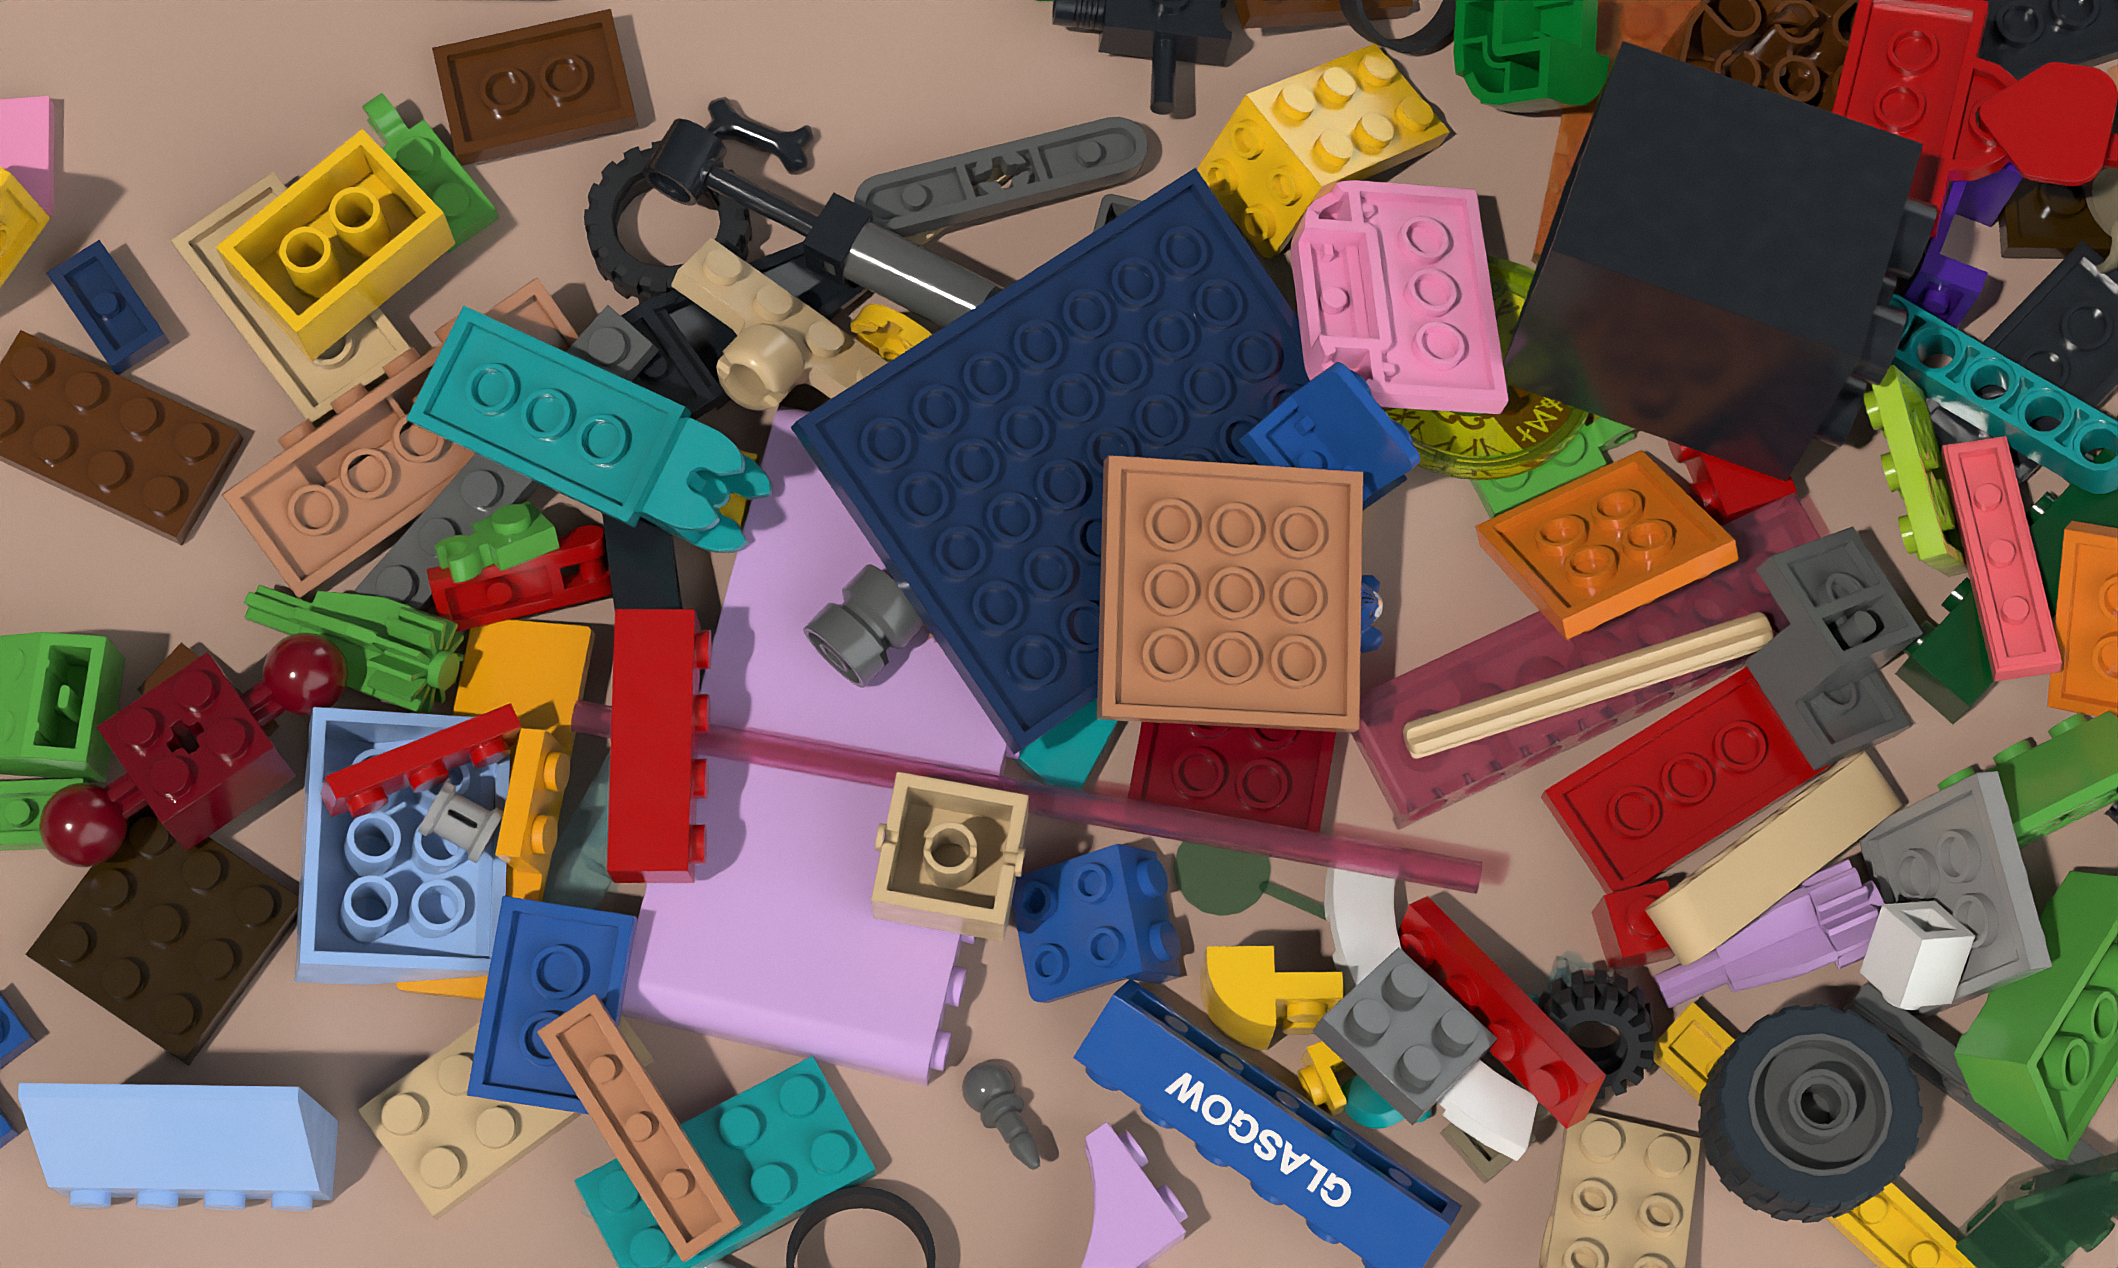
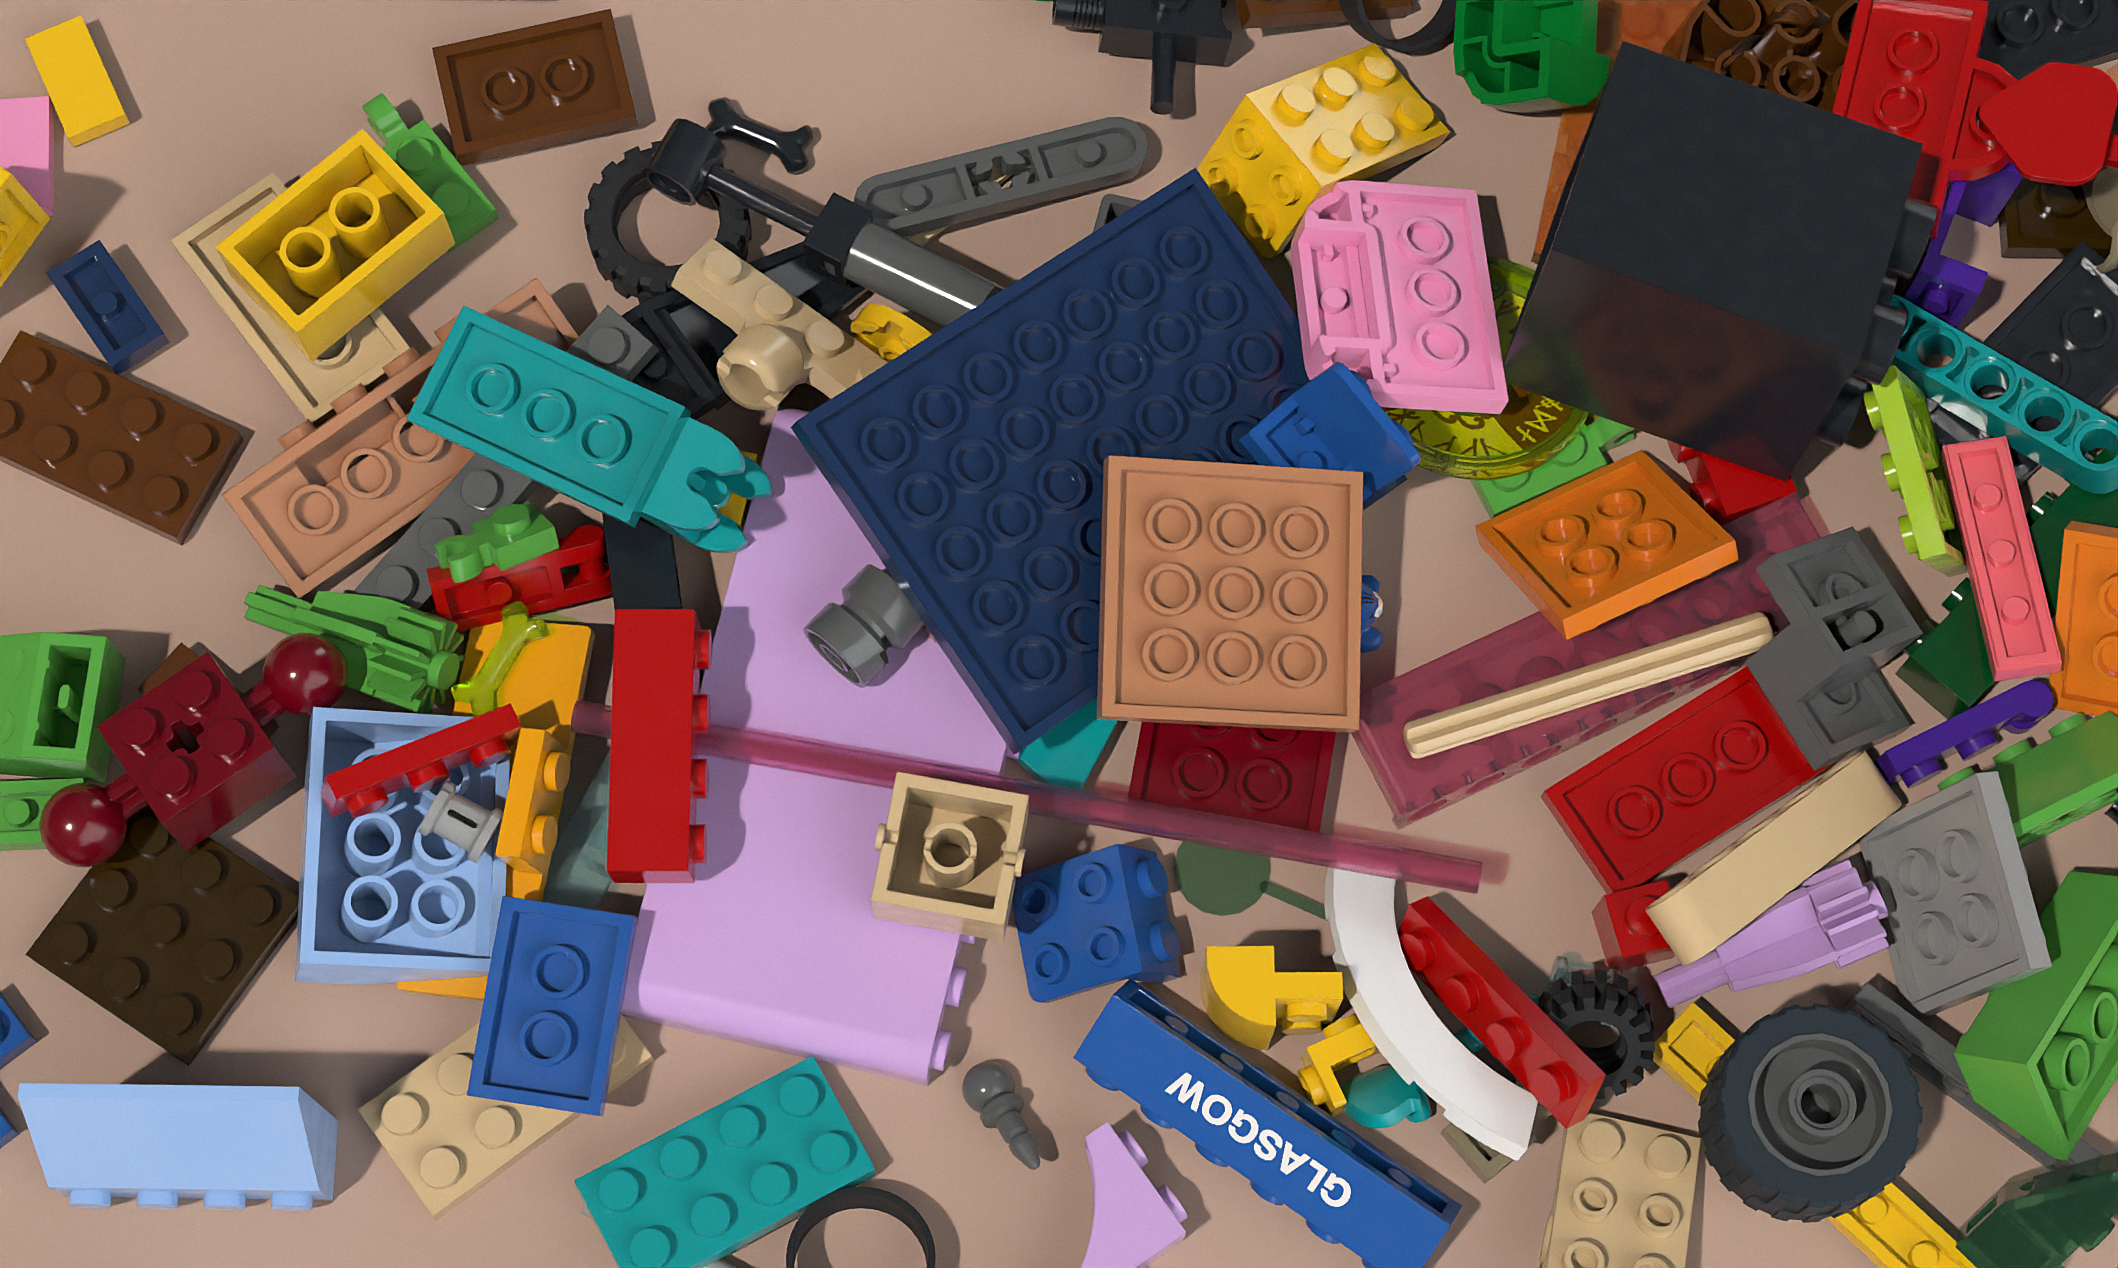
nougat plate [537,994,743,1262] -> none
plate [1312,947,1498,1126] -> none
white brick [1860,901,1975,1010] -> none
none -> yellow tile [24,15,130,147]
none -> clear neon green piece [451,601,550,717]
none -> dark purple plate [1874,680,2053,789]

